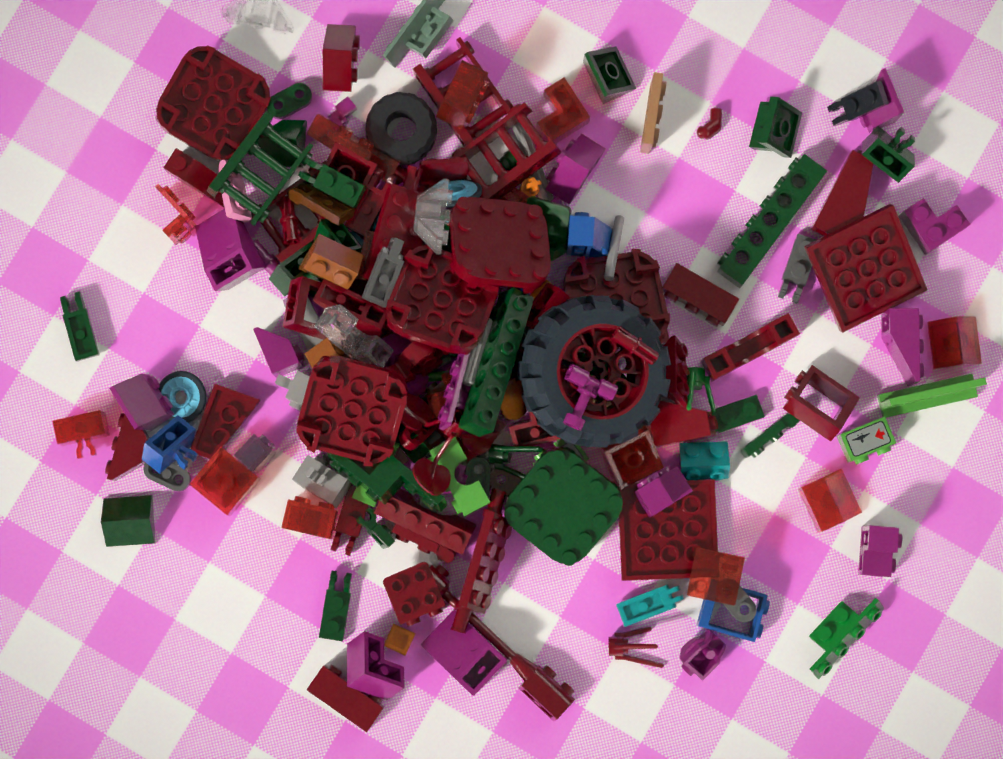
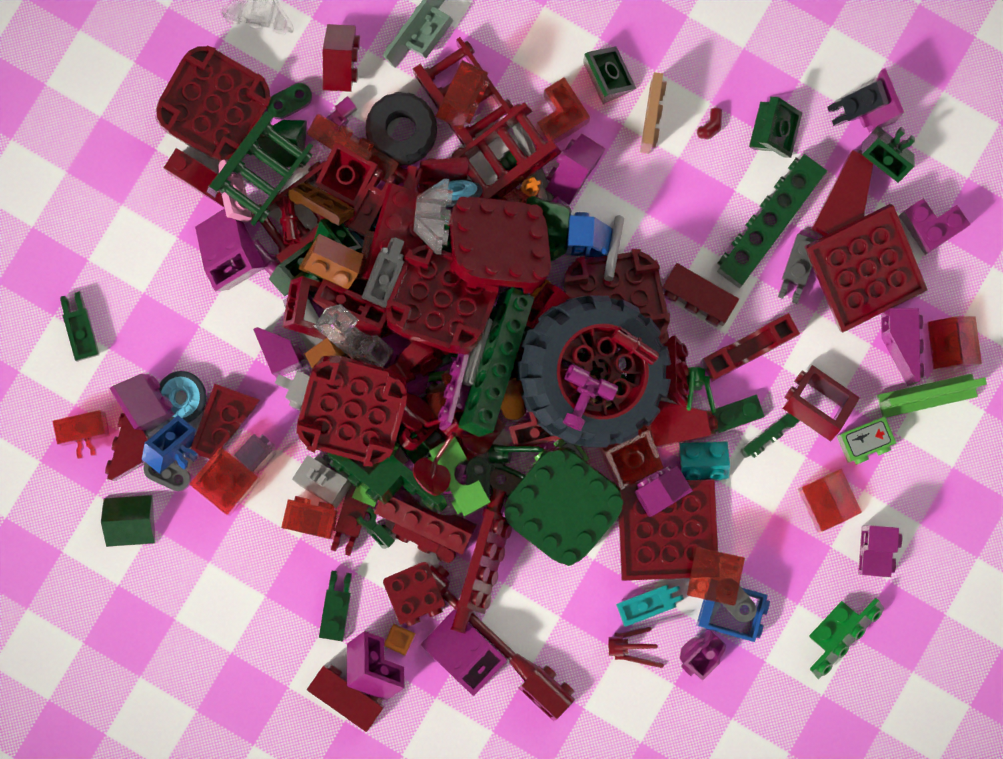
clear red bracket [155,184,197,245] -> none
dark green hinge [298,157,367,208] -> none

